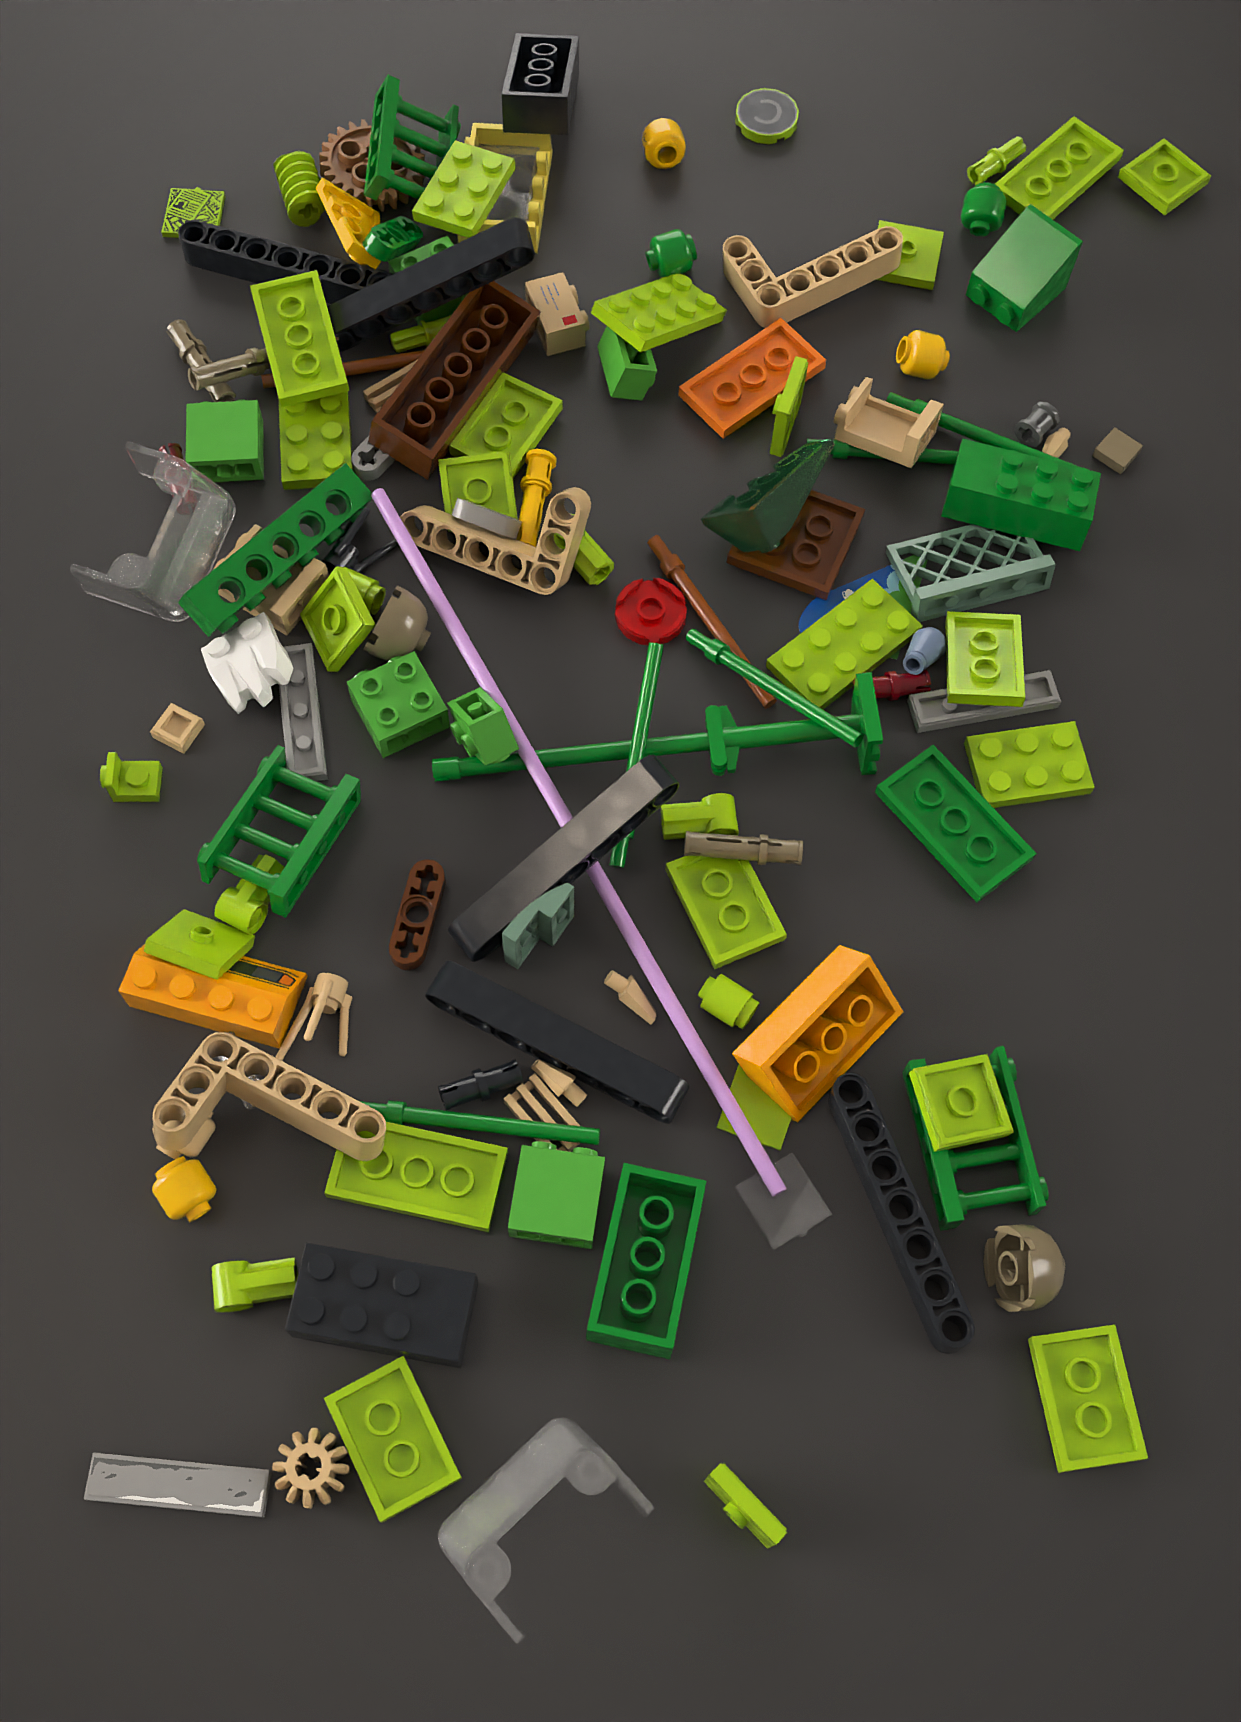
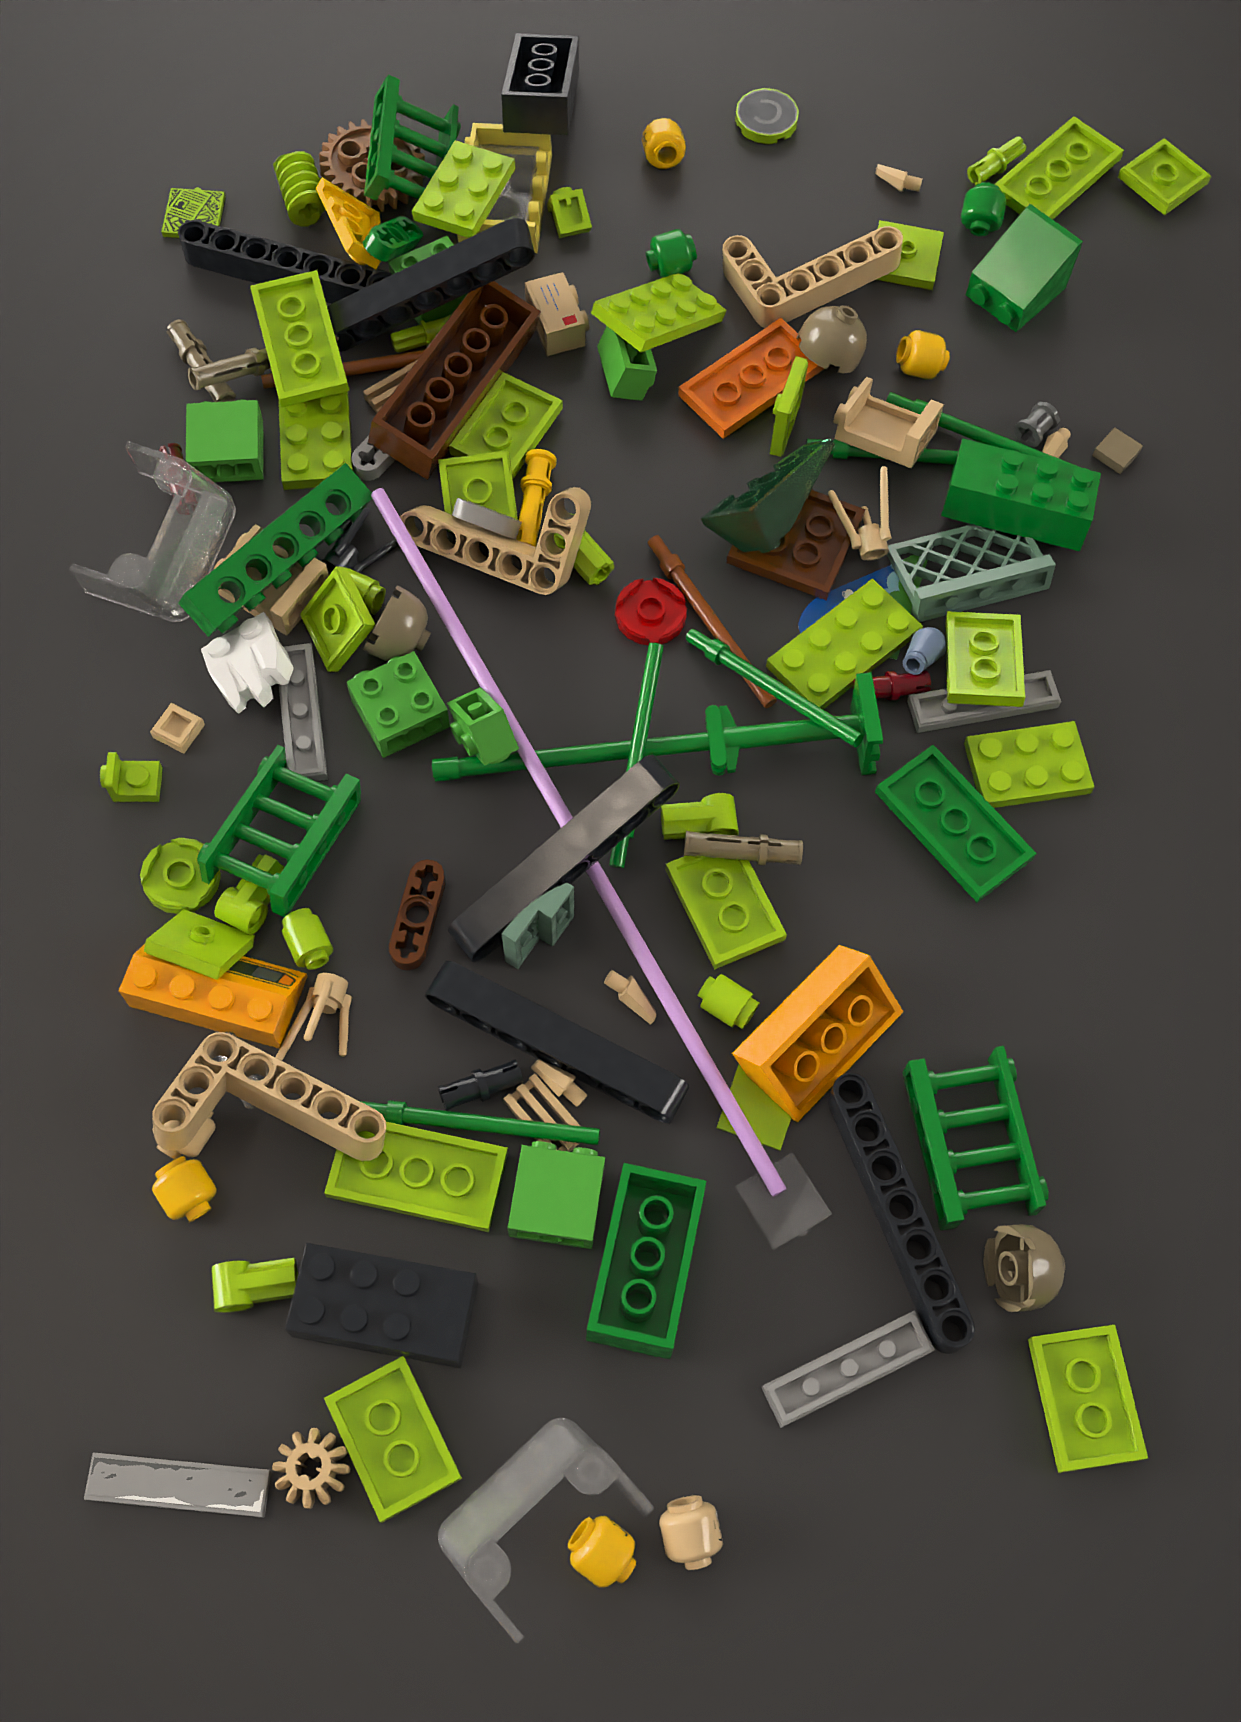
lime plate [704,1463,787,1548] -> none
lime plate [909,1054,1014,1152] -> none
none -> lime tile [140,838,221,914]
none -> lime brick [282,908,333,970]
none -> lime bracket [547,187,592,238]
none -> yellow head [567,1516,636,1588]
none -> tan head [659,1495,723,1570]
none -> light grey tile [761,1311,935,1428]
none -> dark tan cylinder [797,305,867,374]
none -> tan plant [828,466,892,560]
none -> tan bar [876,164,922,192]

